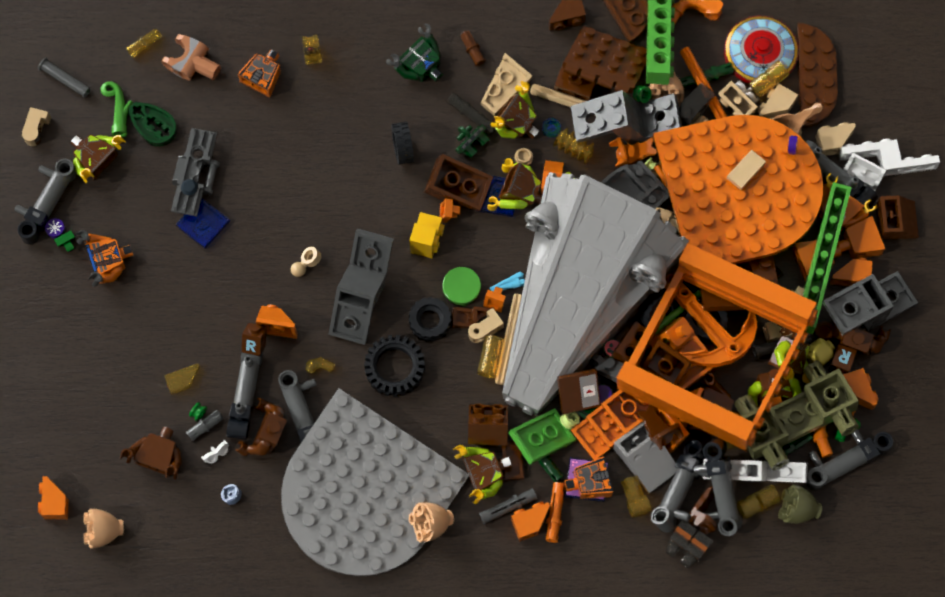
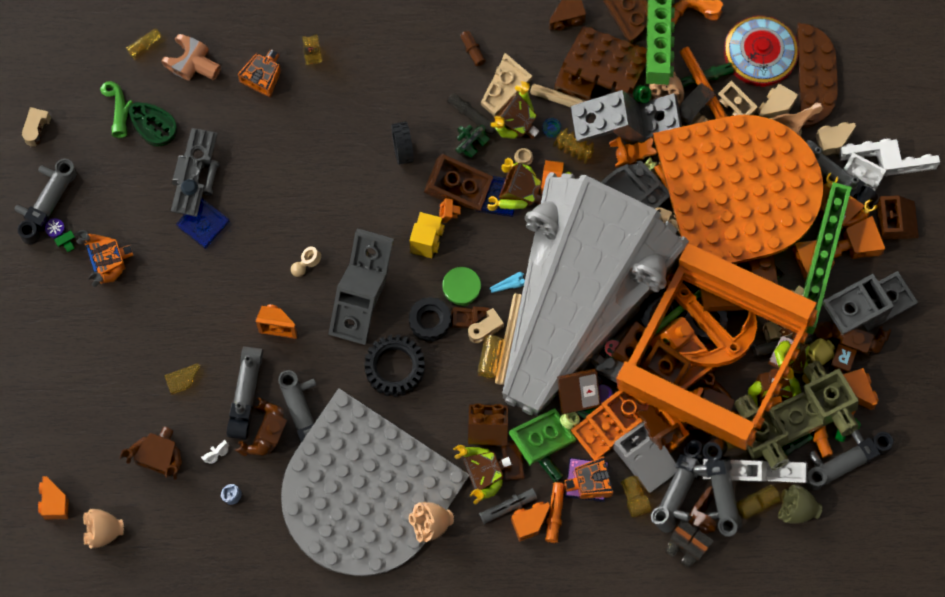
dark grey pin [38,57,91,98] -> none
torso [71,134,126,183] -> none
dark grey axle [186,410,223,441] -> none
green bush [189,402,207,422] -> none
reddish brown brick [241,323,267,356] -> none
clear yellow arm [305,357,335,373] -> none
dark green torso [386,23,443,82] -> none
orange tile [483,287,506,313] -> none
tan tile [726,150,766,190] -> none
white piece [735,80,759,104] -> none
clear yellow pin [749,60,790,98] -> none
dark purple tile [788,135,798,155] -> none
orange slope [830,258,872,287] -> none

